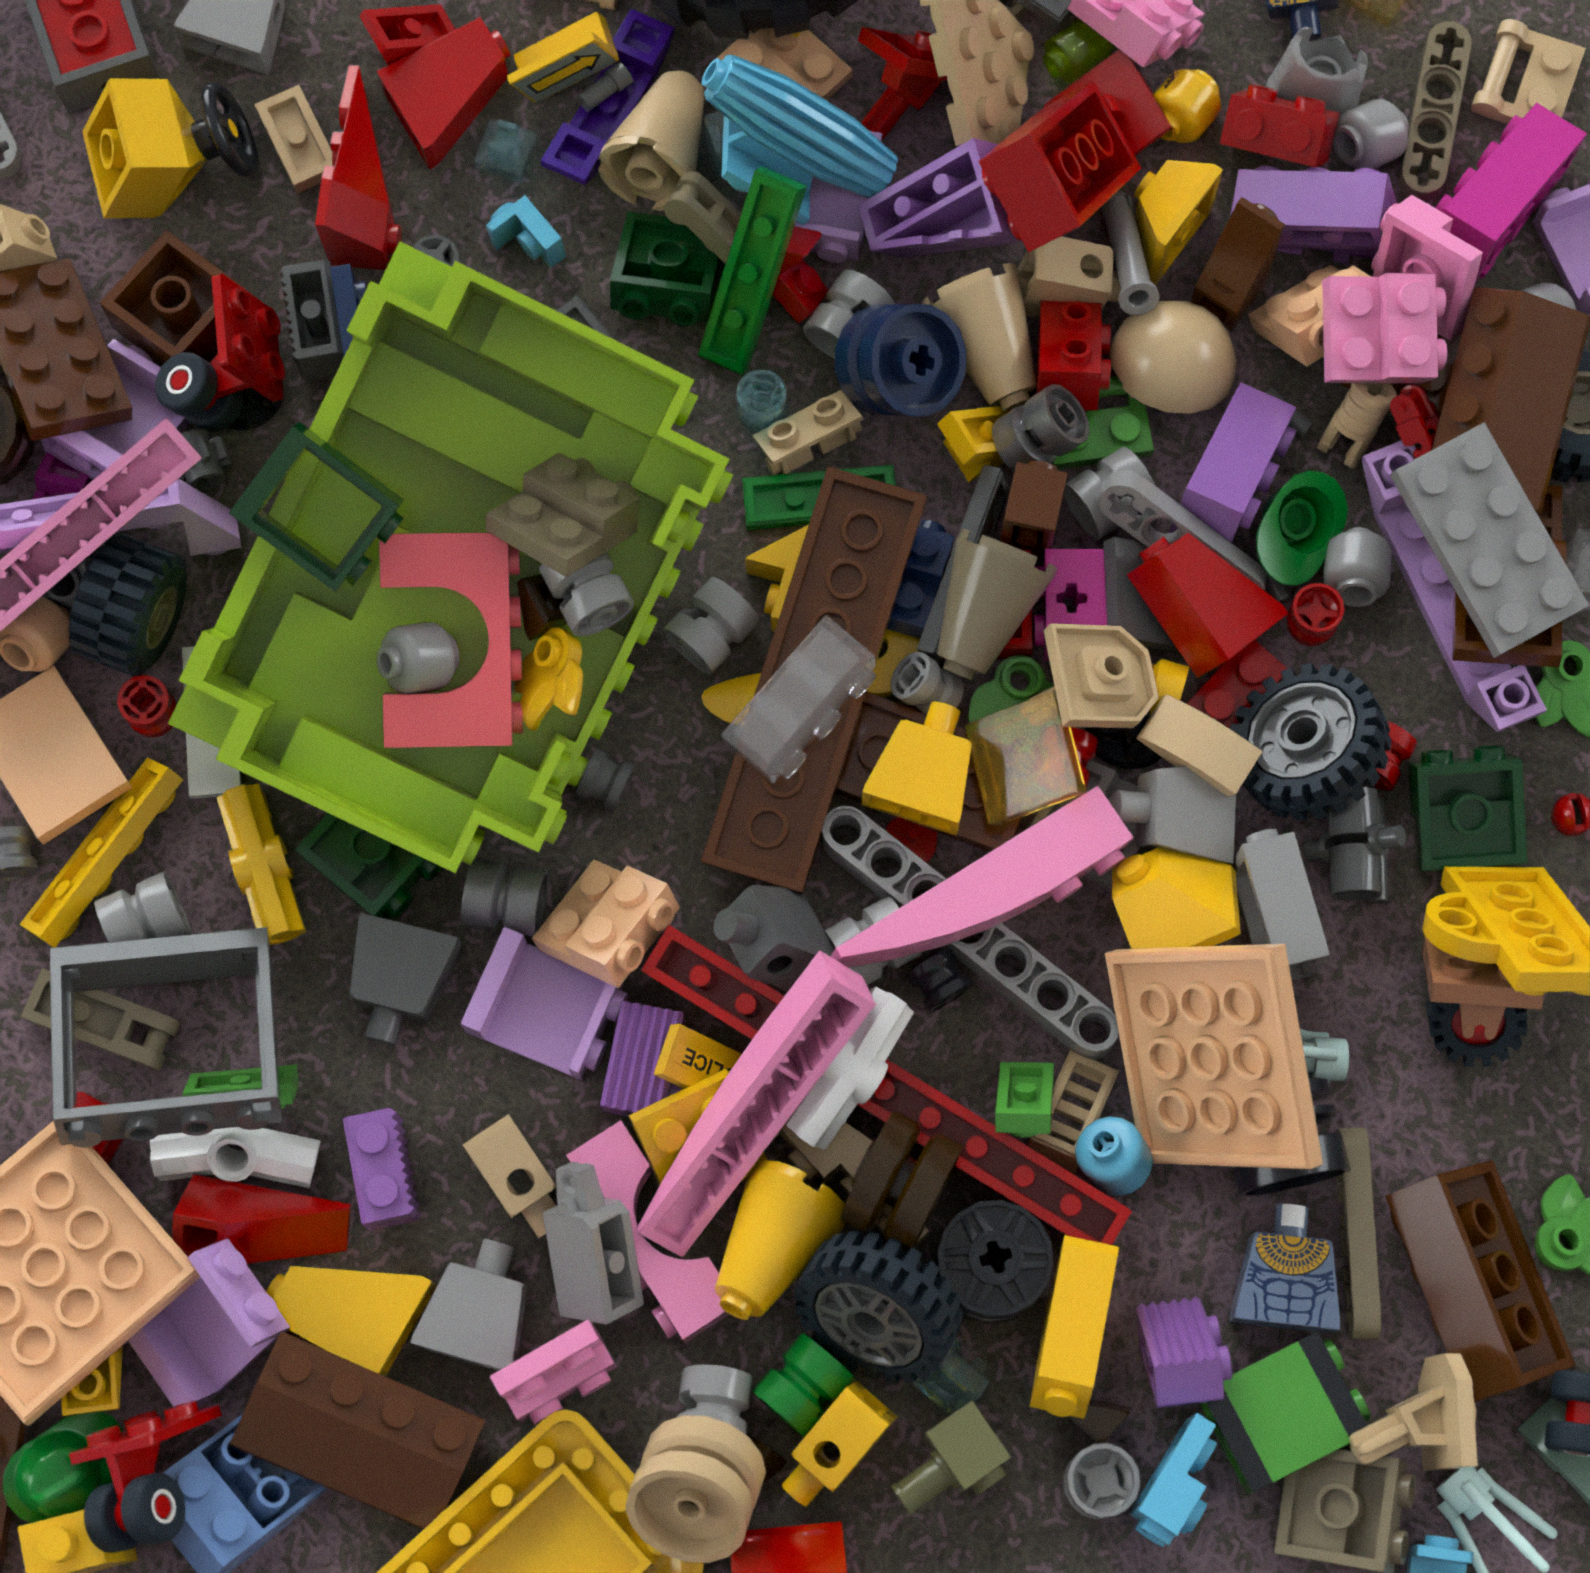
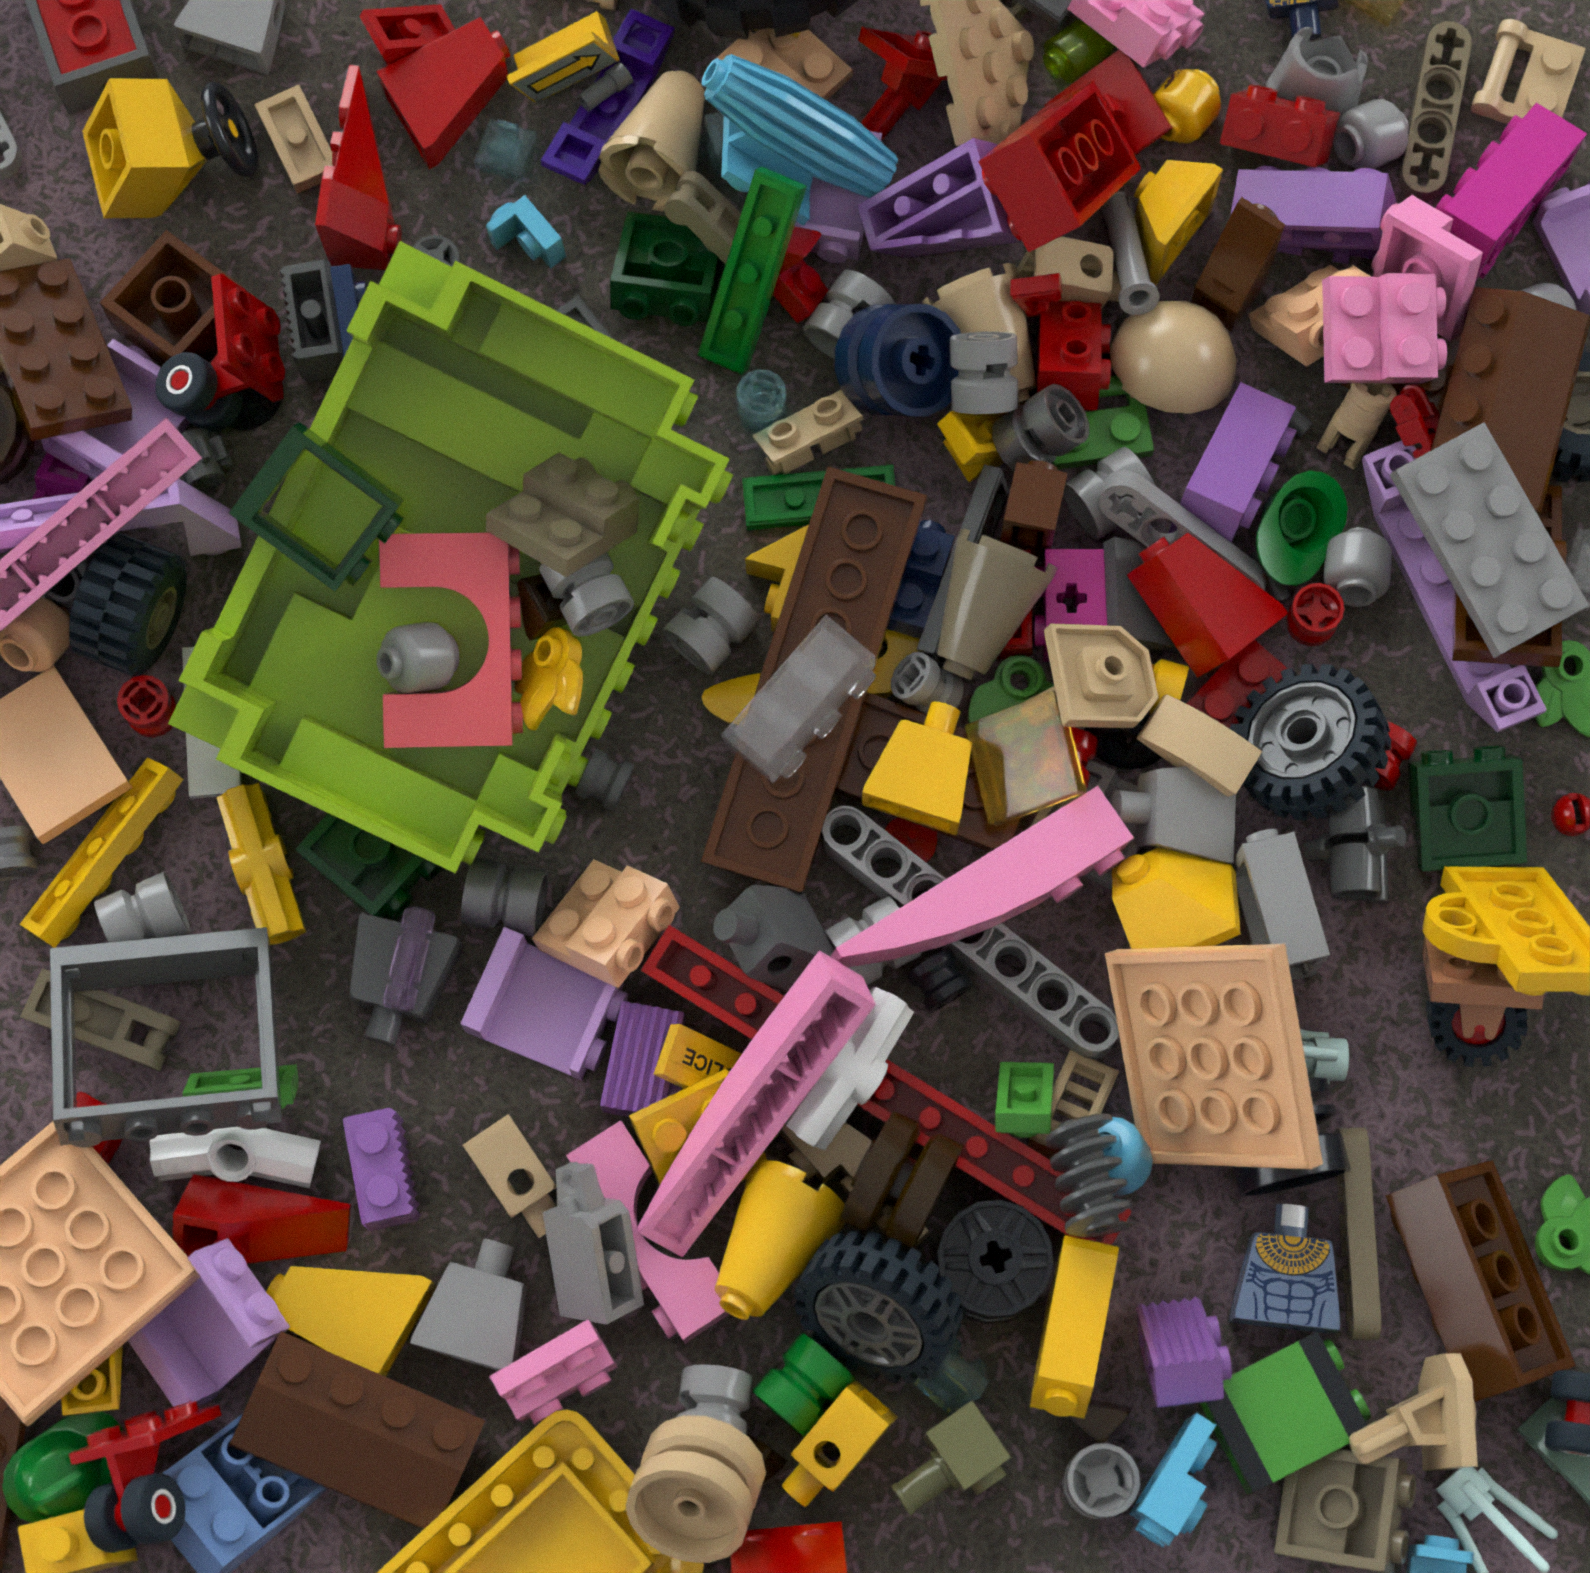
none -> clear purple axle [383,906,435,1012]
none -> light grey wheel [950,331,1019,414]
none -> red tile [1010,273,1062,317]
none -> dark grey piece [1045,1114,1136,1237]

